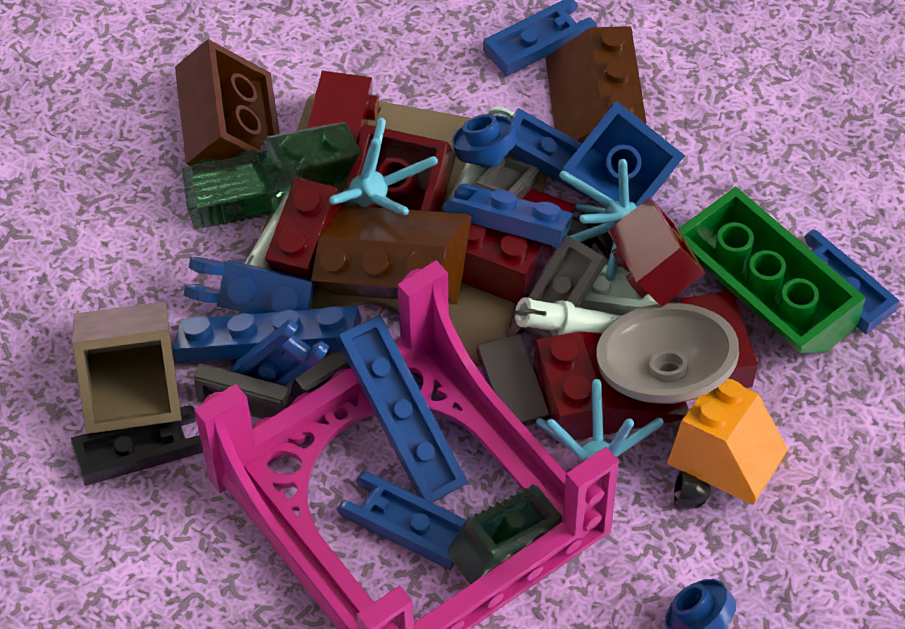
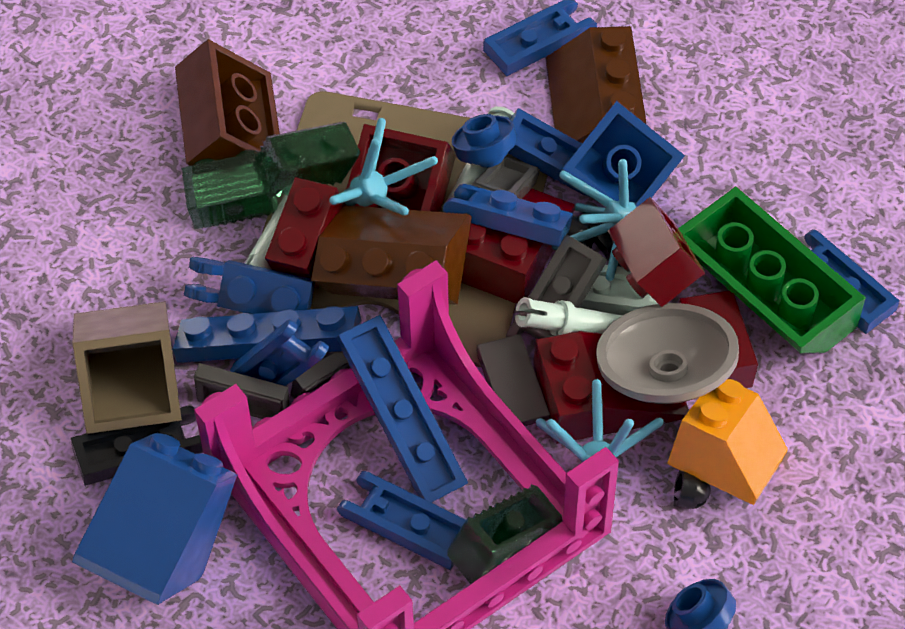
dark red brick [305,70,379,169] -> none
none -> blue slope [72,433,238,605]

